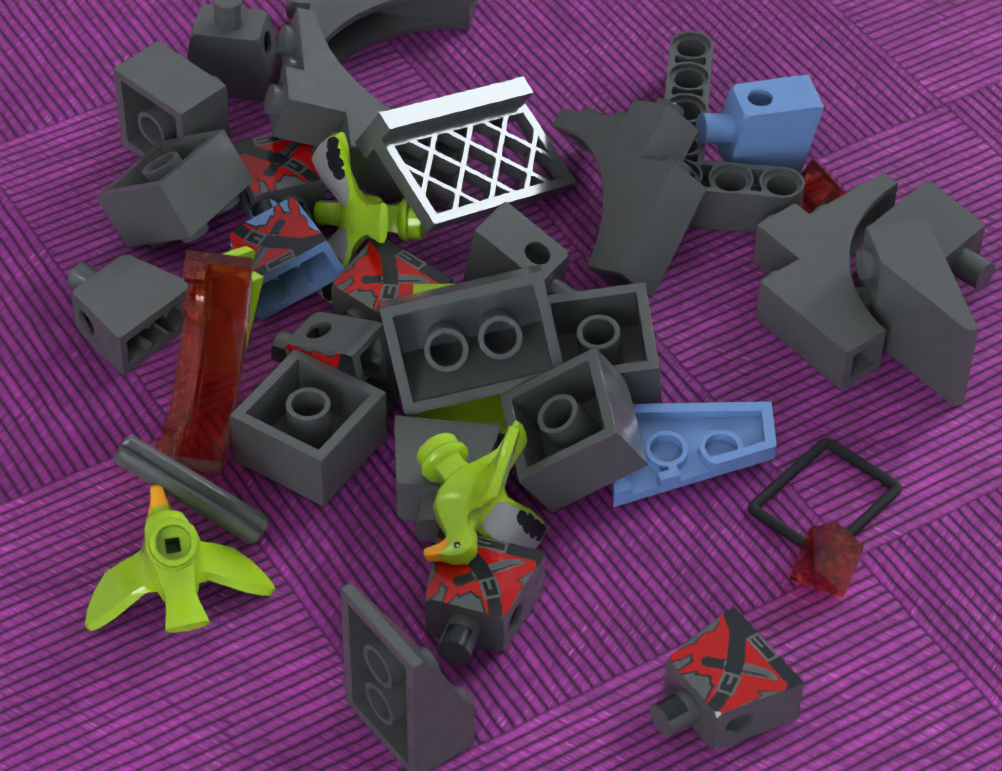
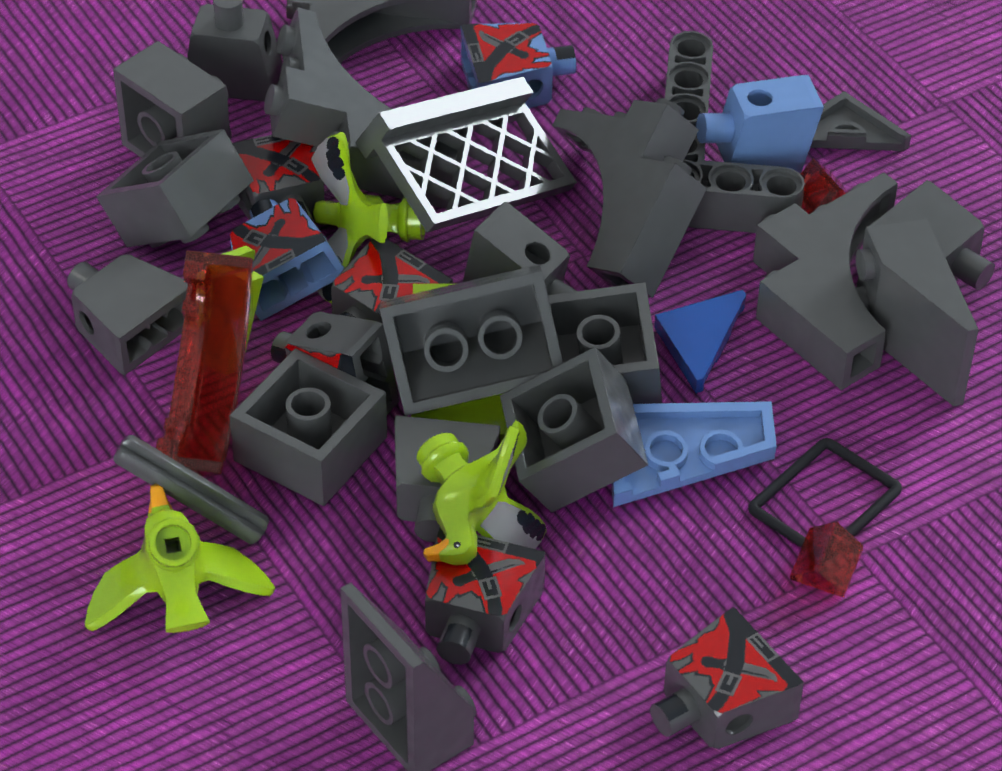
none -> torso [461,23,576,108]
none -> blue tile [654,290,746,393]
none -> dark grey tile [810,91,911,151]

